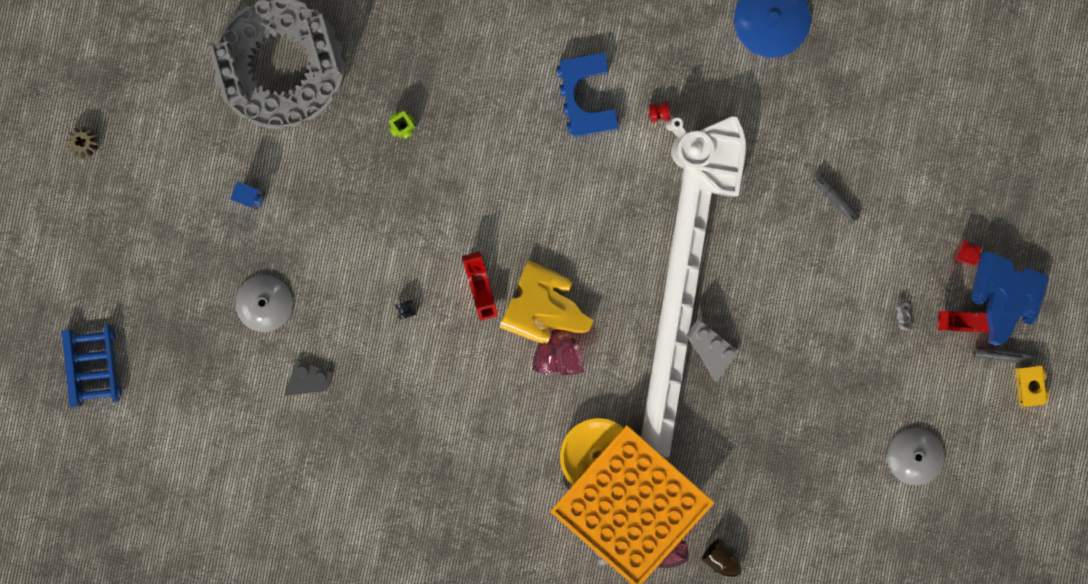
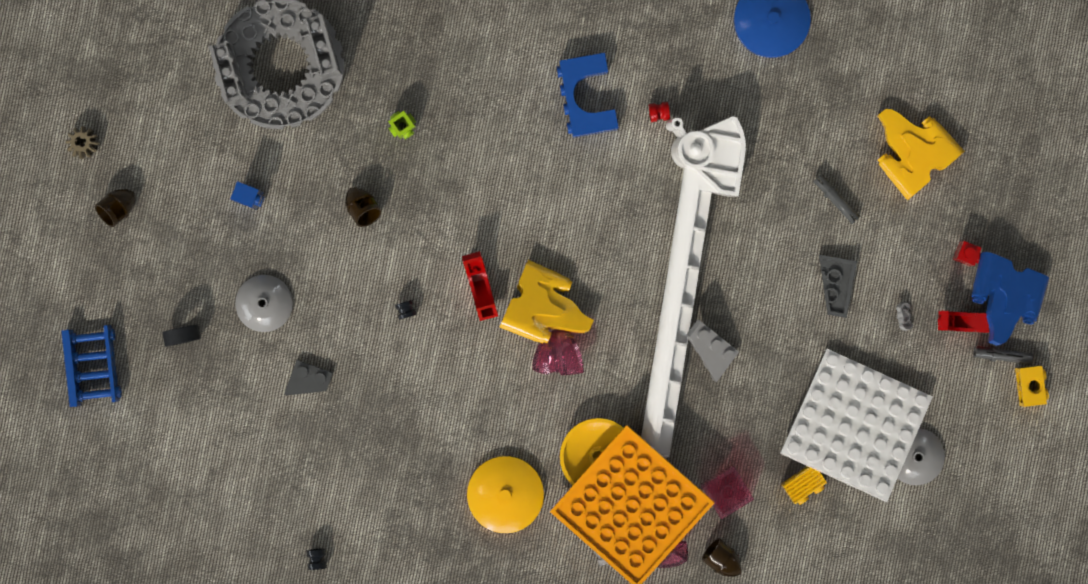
none -> dark brown helmet [94,189,135,227]
none -> black tyre [162,324,201,347]
none -> black wheel [306,548,327,570]
none -> dark brown helmet [345,187,382,227]
none -> yellow dish [467,456,544,533]
none -> clear pink brick [700,465,754,519]
none -> white plate [780,349,933,502]
none -> yellow brick [781,466,827,505]
none -> dark grey wing [819,255,857,318]
none -> yellow rock [877,109,965,200]

